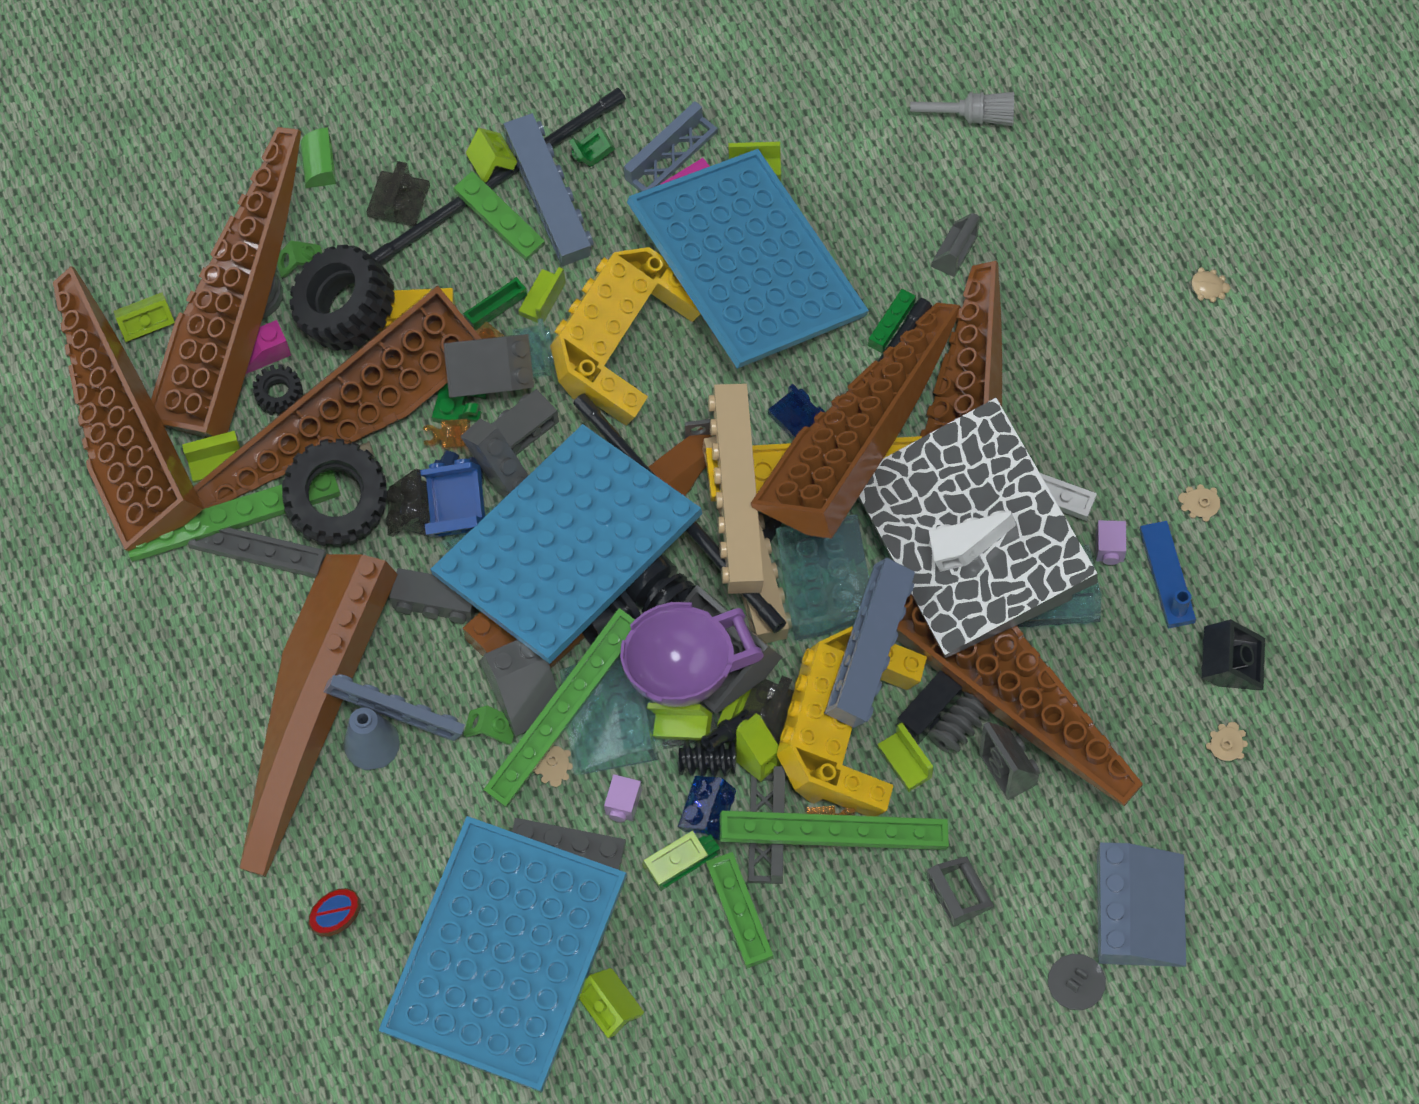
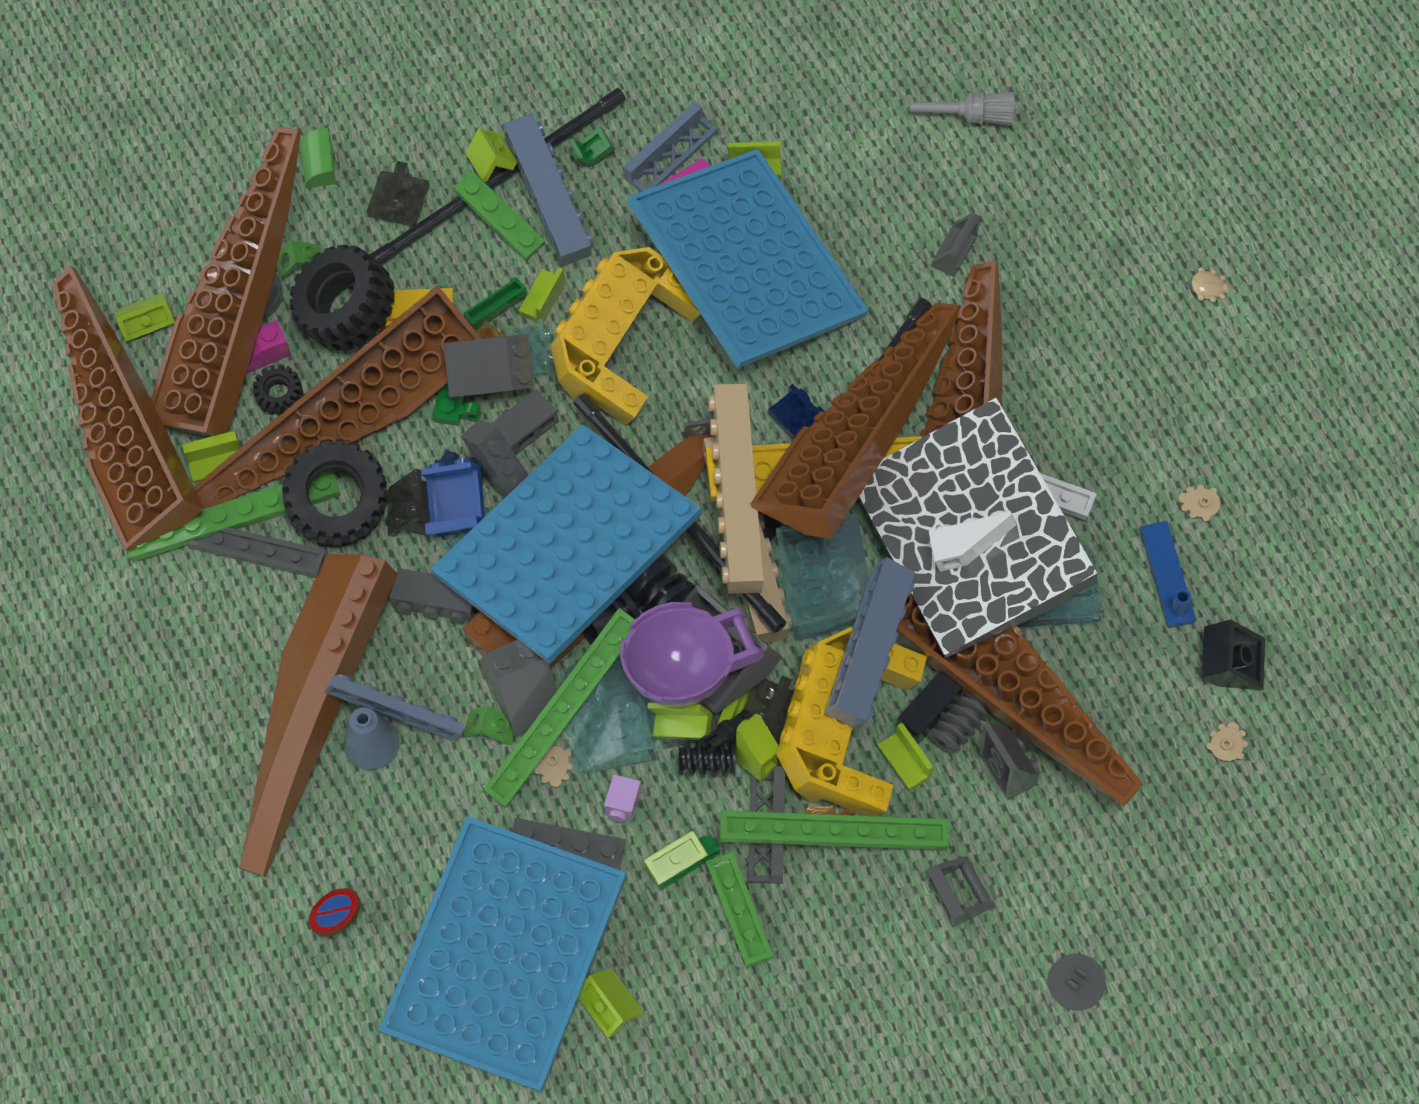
clear orange plate [423,419,470,448] -> none
clear blue bracket [678,776,736,841] -> none
green piece [868,289,916,353] -> none
lavender brick [1096,520,1126,565] -> none
sand blue slope [1097,842,1186,967] -> none

